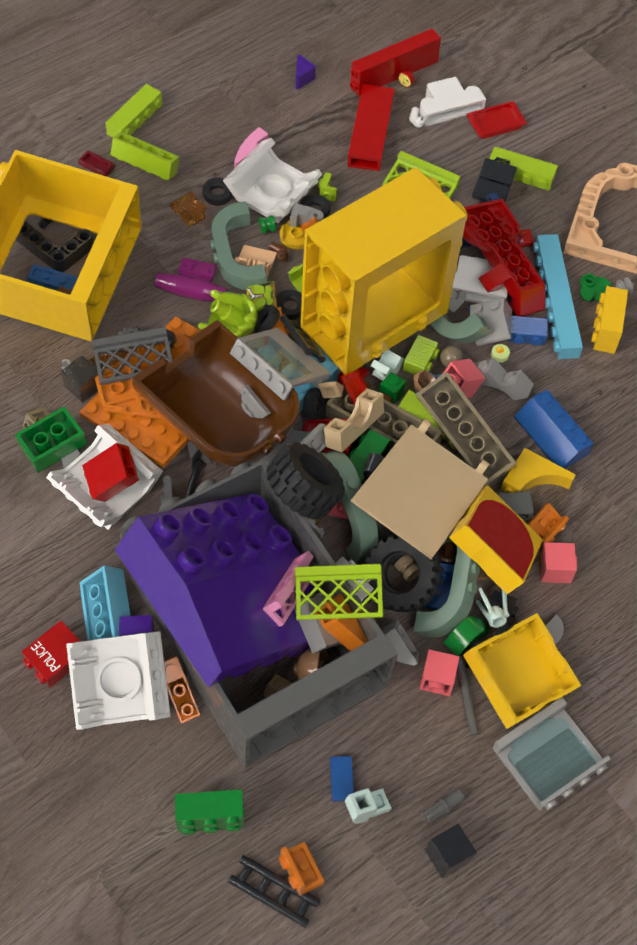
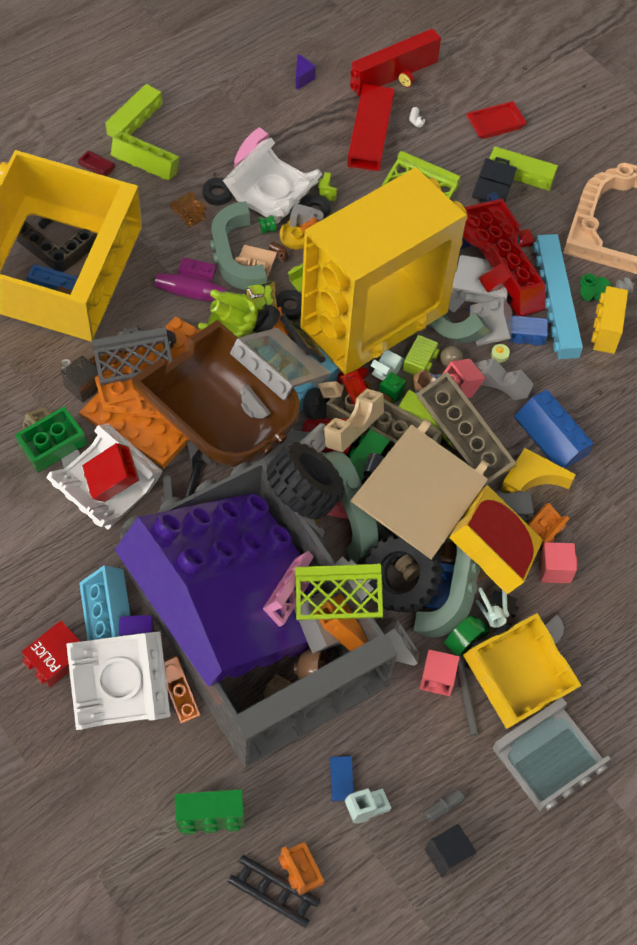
white brick [419,77,486,126] -> none

